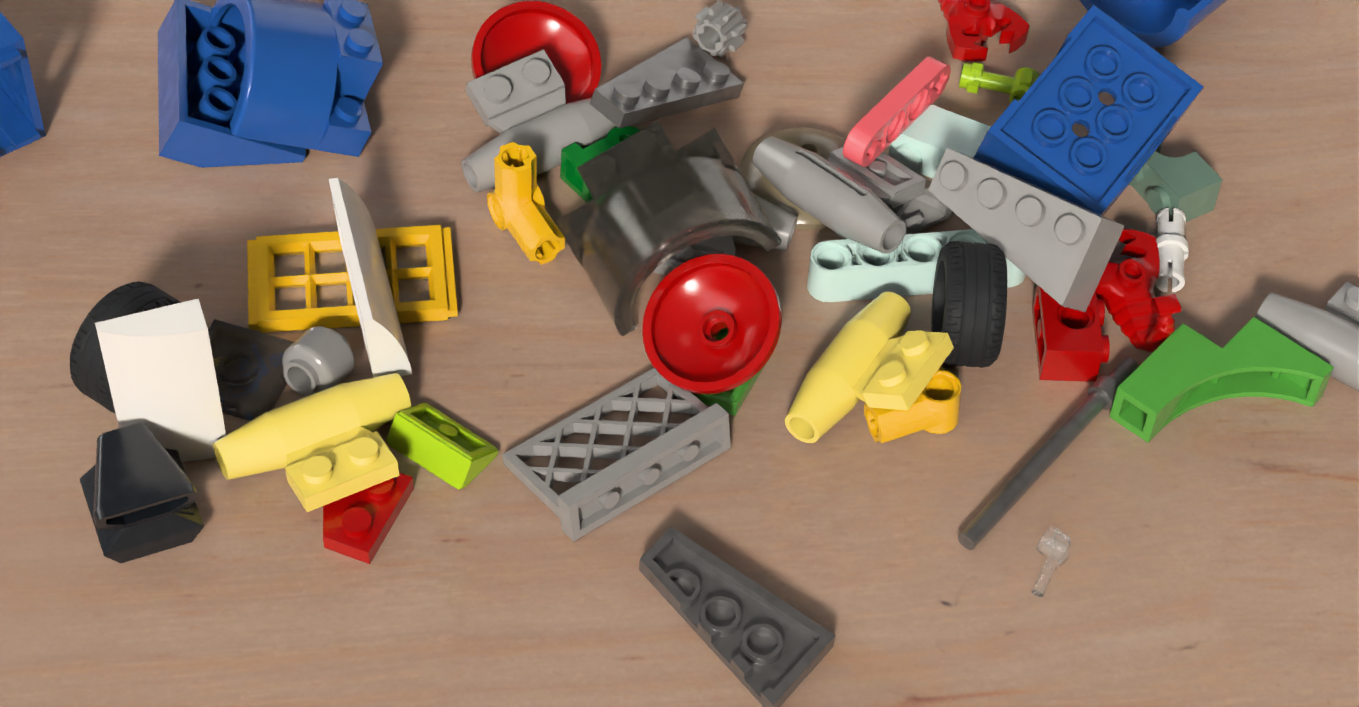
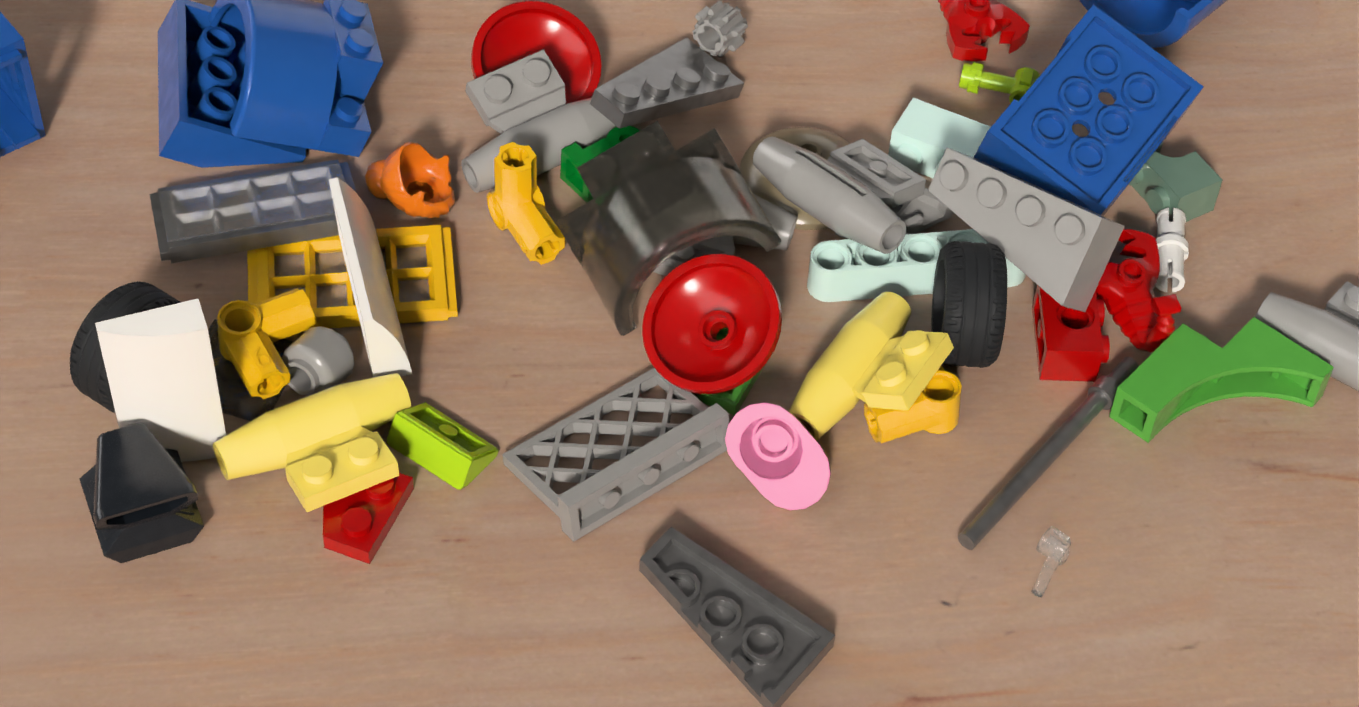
coral beam [843,56,951,167] -> none
none -> clear piece [149,159,357,263]
none -> yellow piece [217,288,316,400]
none -> orange piece [365,142,455,218]
none -> bright pink piece [725,402,831,510]

